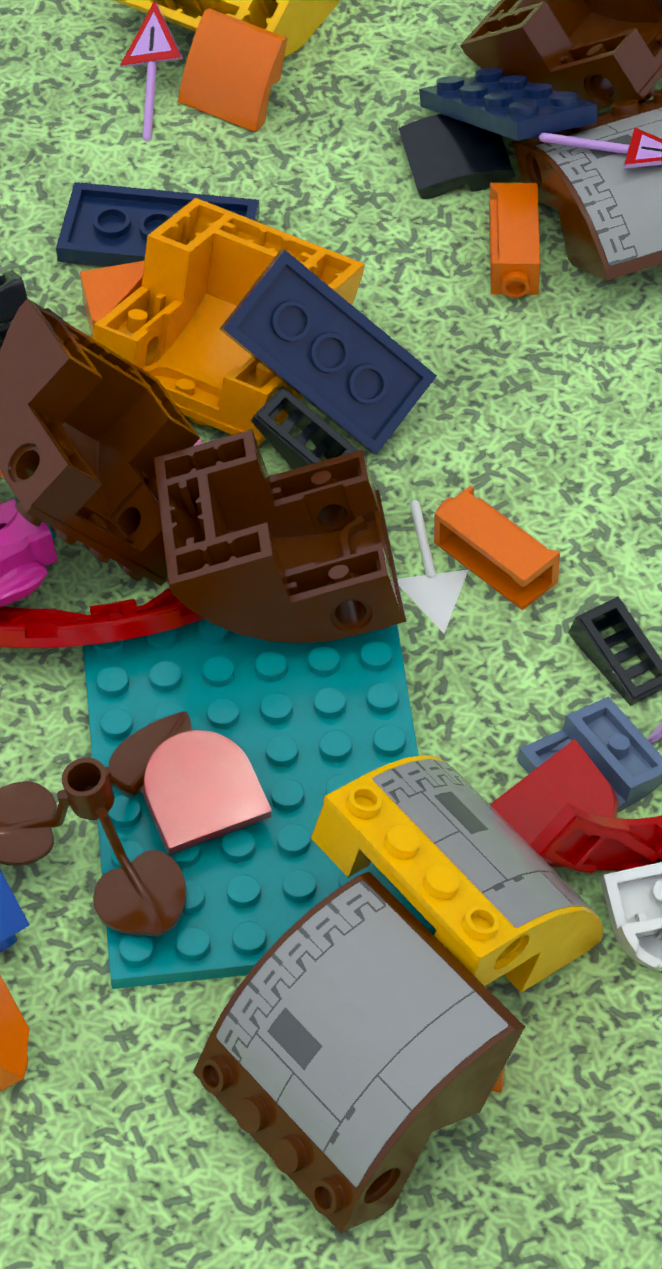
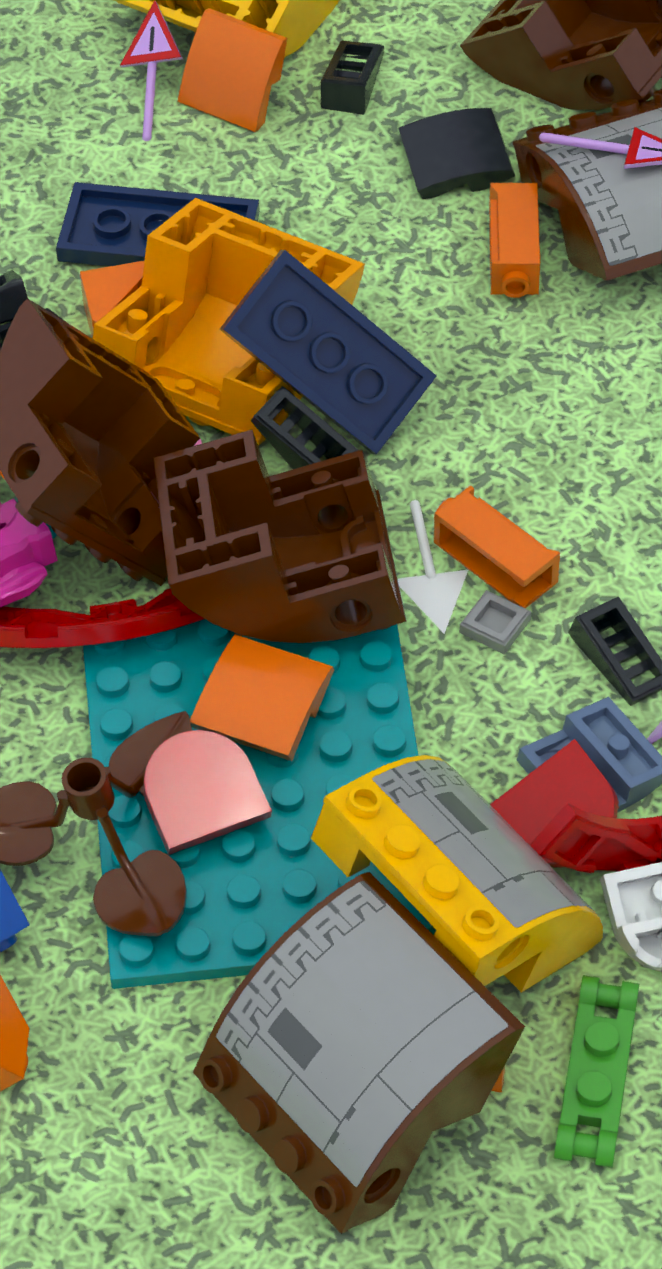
dark blue plate [419,68,598,141] -> none
none -> orange slope [190,634,334,761]
none -> black slope [321,40,384,115]
none -> light grey tile [459,590,531,654]
none -> bright green plate [554,975,640,1168]

